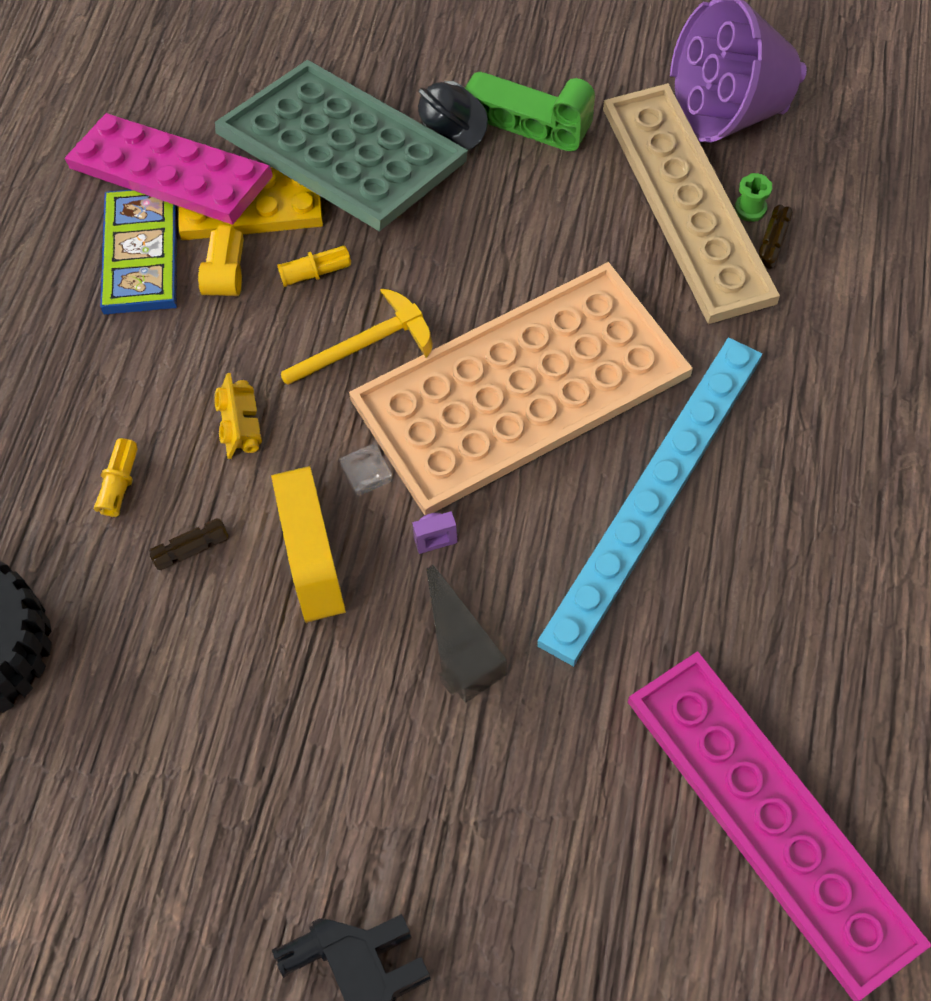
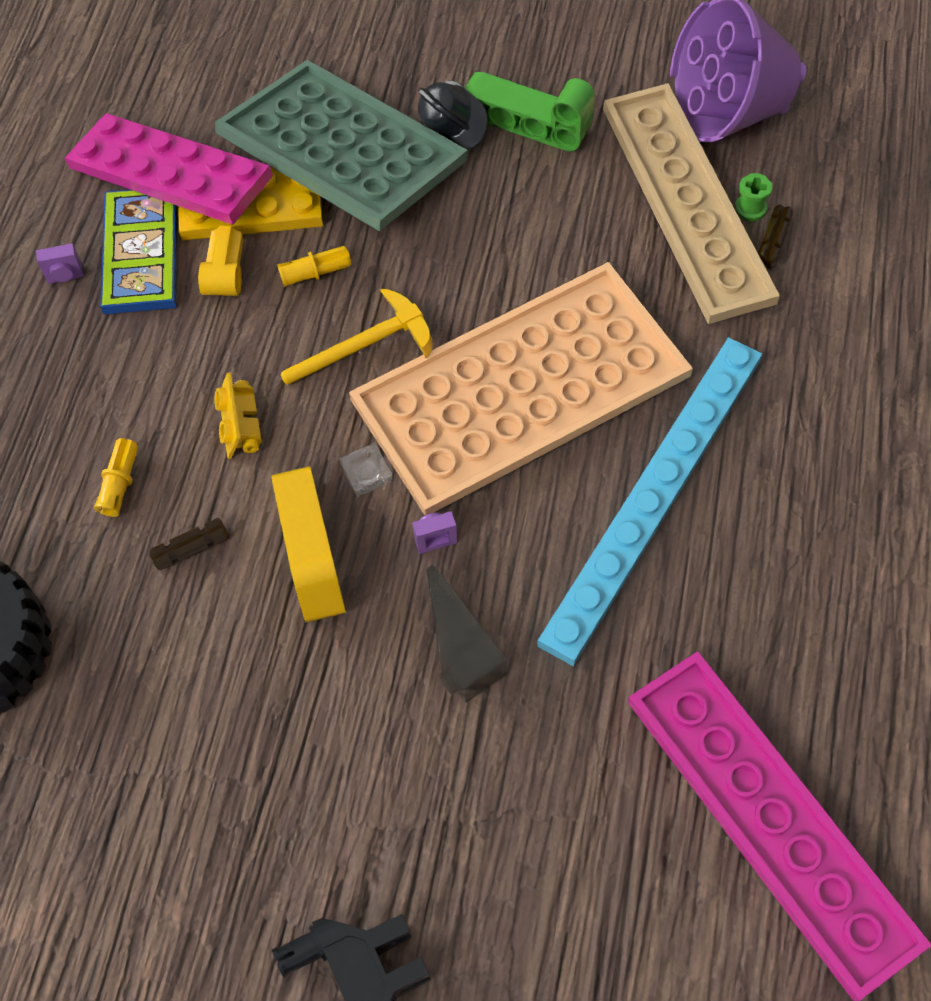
none -> medium lavender plate [36,243,84,284]

